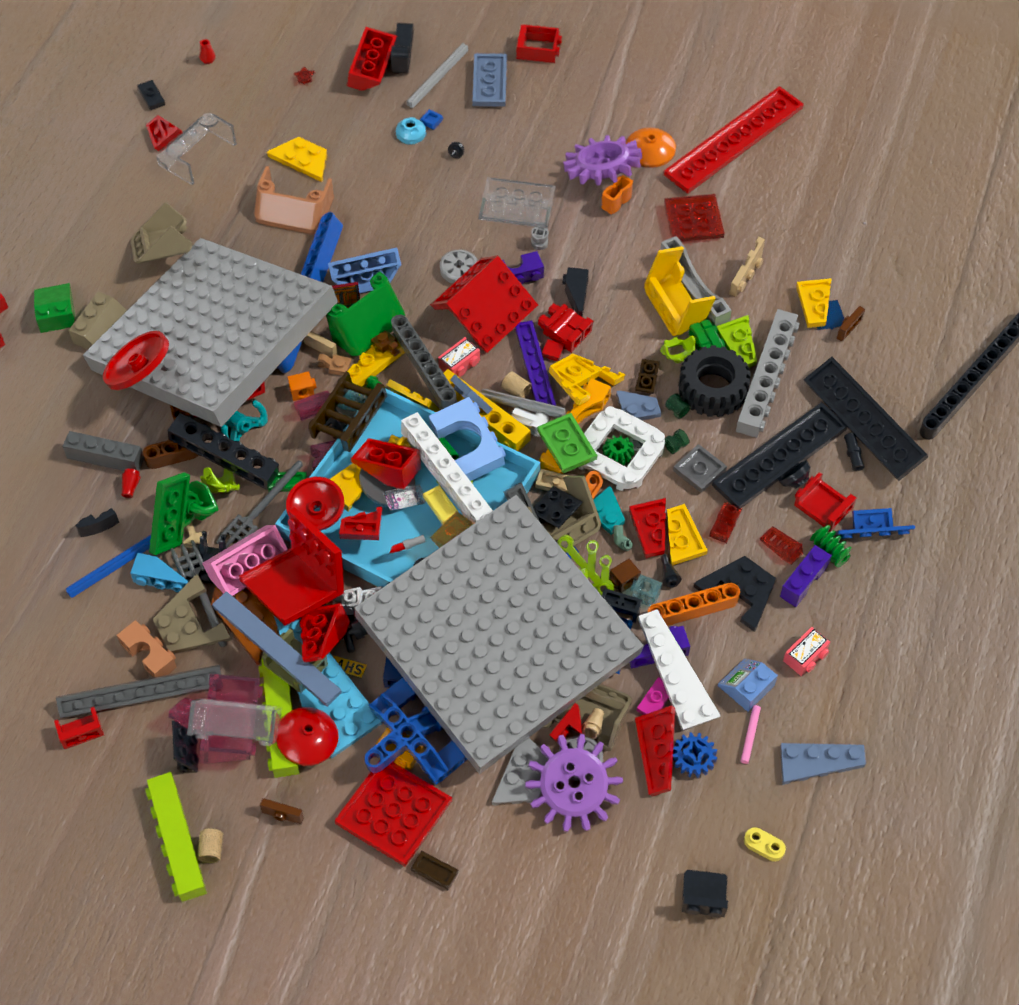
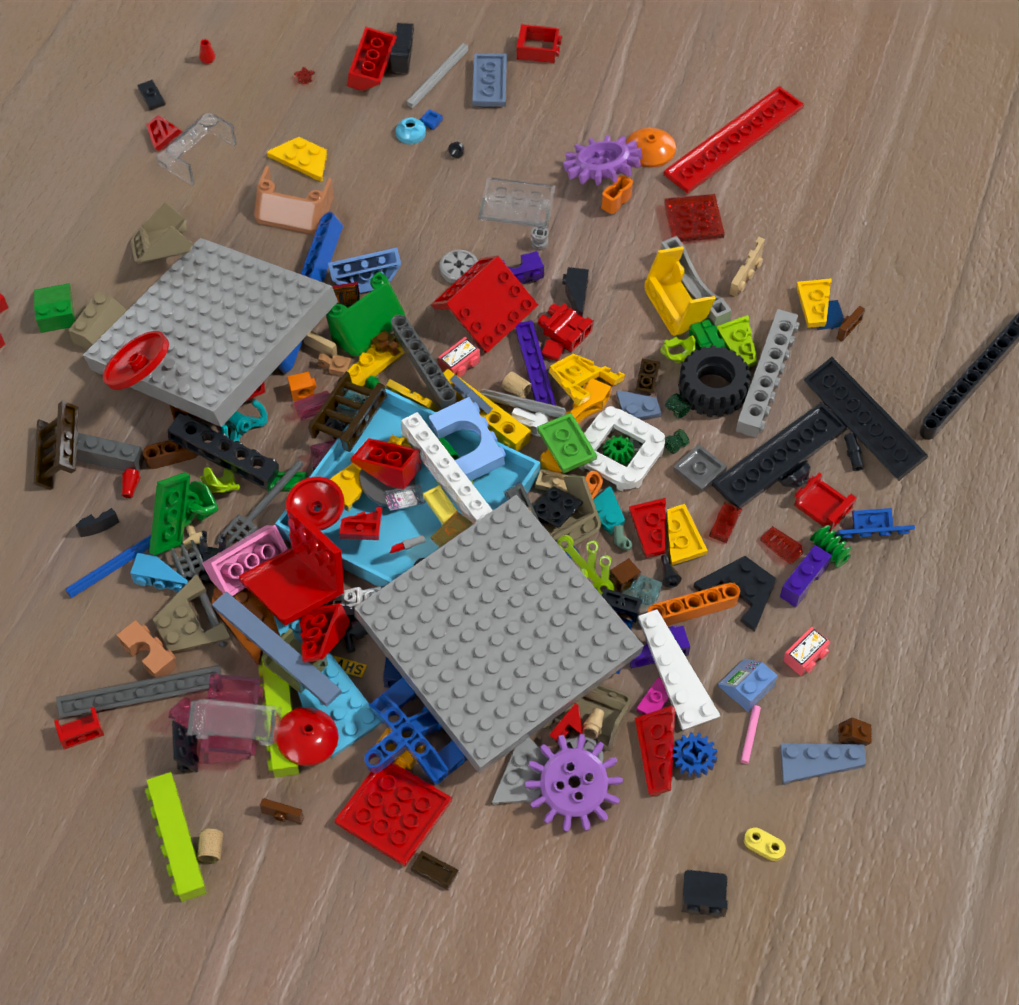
none -> dark brown fence [34,400,79,490]
none -> reddish brown bracket [838,717,872,746]

